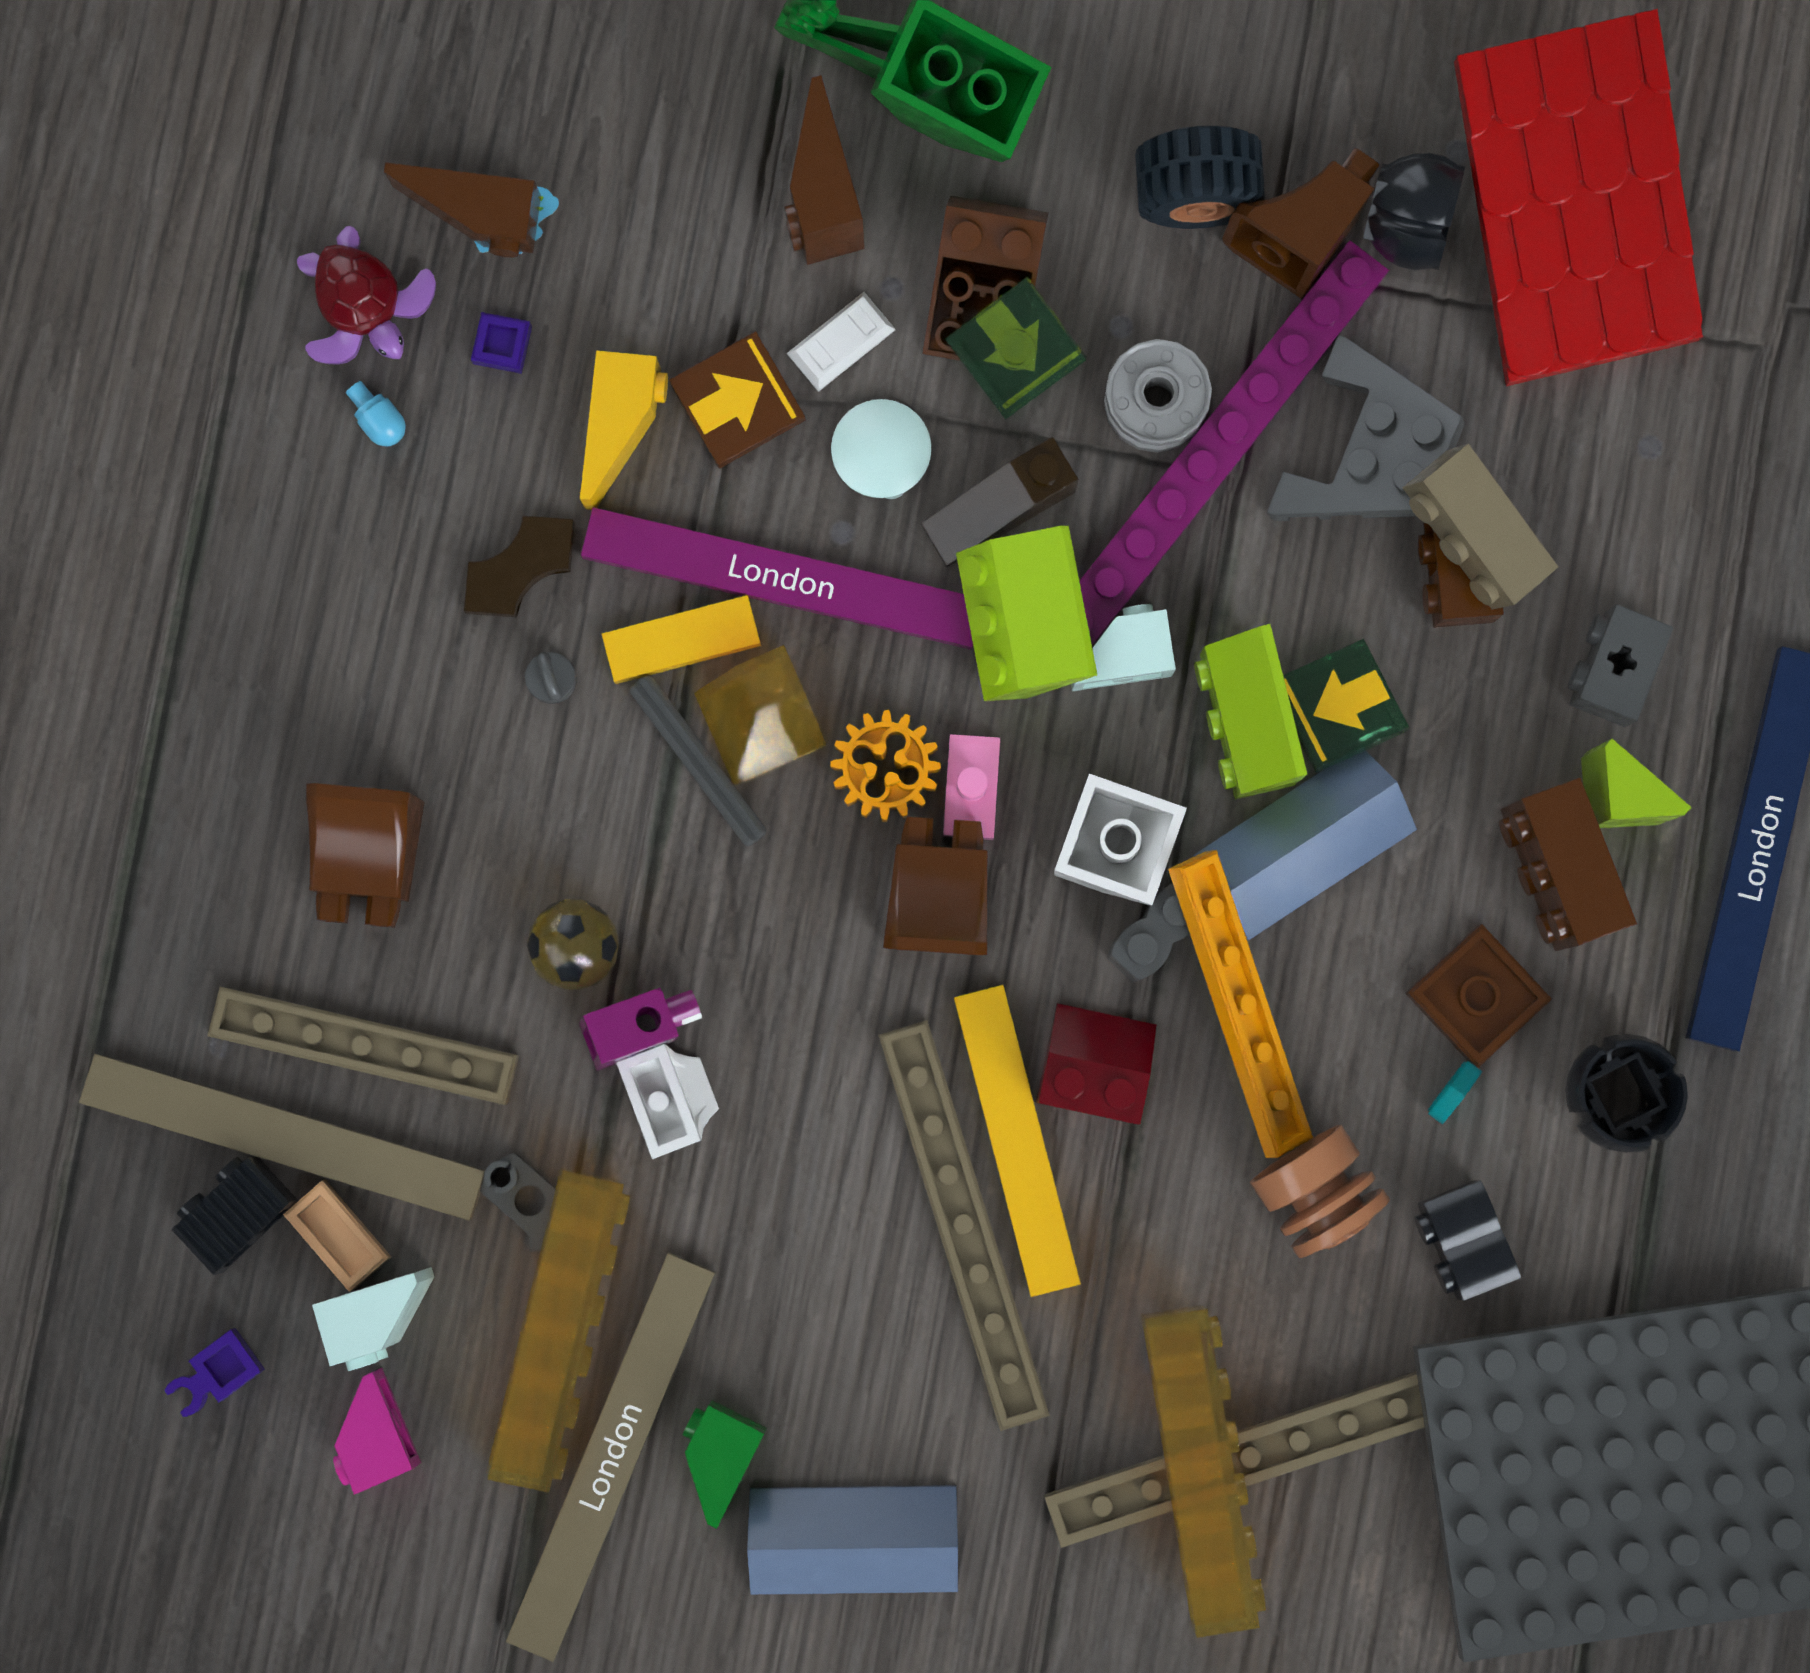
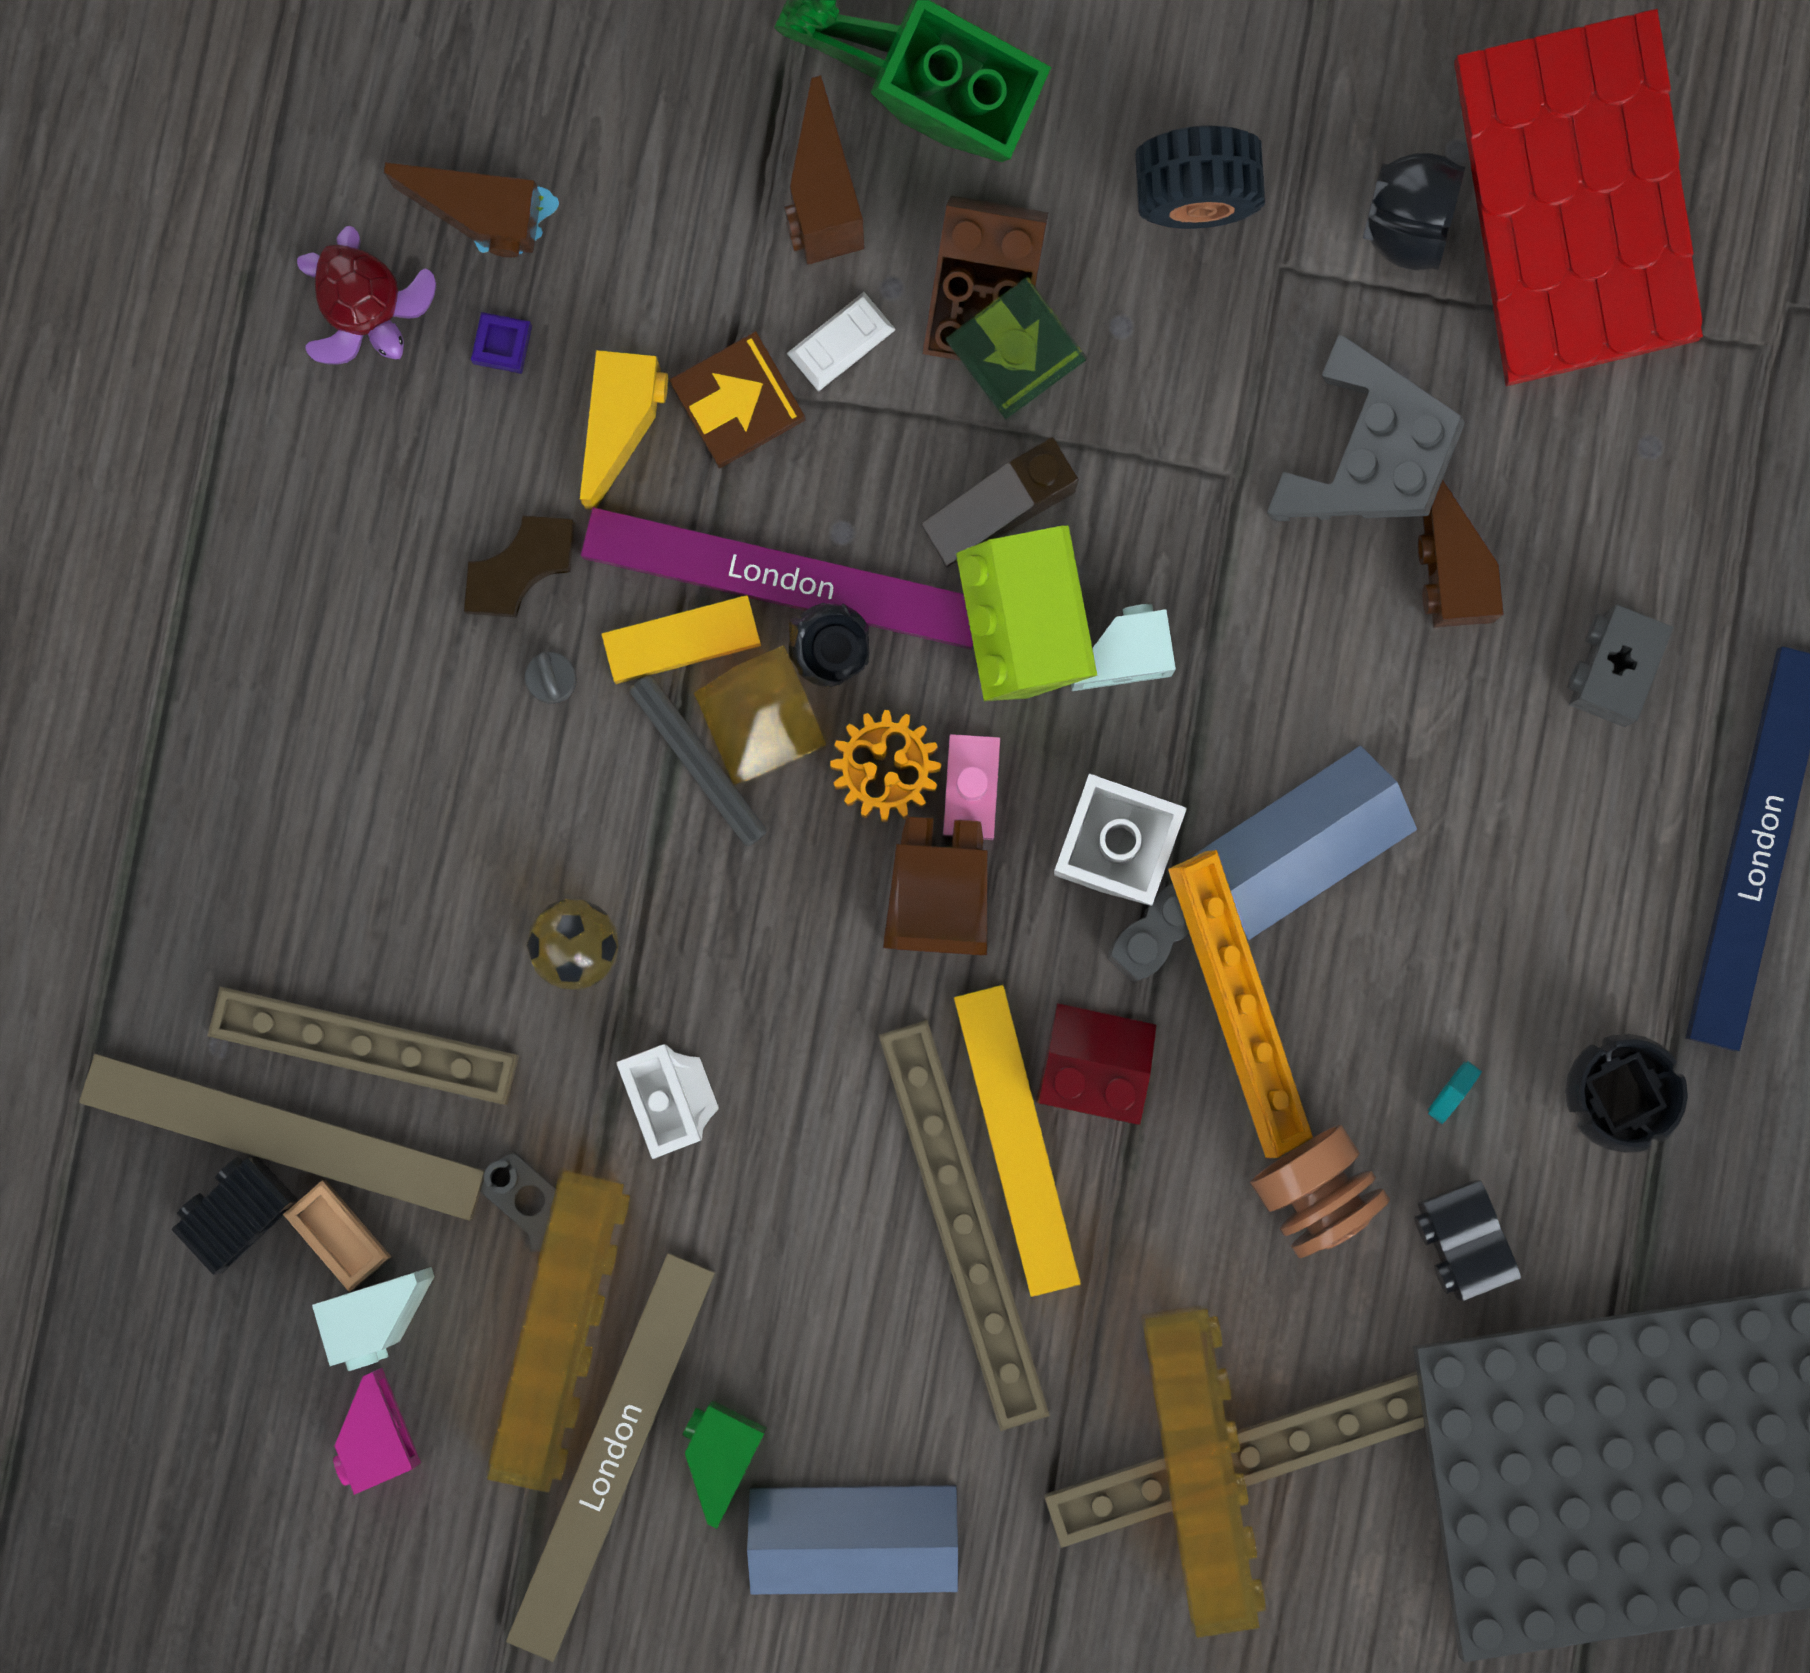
dark purple plate [164,1328,265,1417] -> none
reddish brown hips [306,783,425,928] -> none
medium azure cylinder [346,381,406,447] -> none
magenta torso [579,988,702,1071] -> none
light aqua dish [831,399,931,499] -> none
magenta plate [1079,240,1389,647] -> none
light grey wheel [1104,339,1212,453] -> none
lime slope [1194,624,1308,800] -> none
reddish brown hips [1222,148,1380,299] -> none
clear green tile [1283,639,1409,773] -> none
dark tan brick [1402,443,1558,609] -> none
reddish brown tile [1405,924,1552,1068] -> none
reddish brown brick [1499,778,1637,951] -> none
lime slope [1581,738,1691,828] -> none
none -> black hair [789,603,870,688]

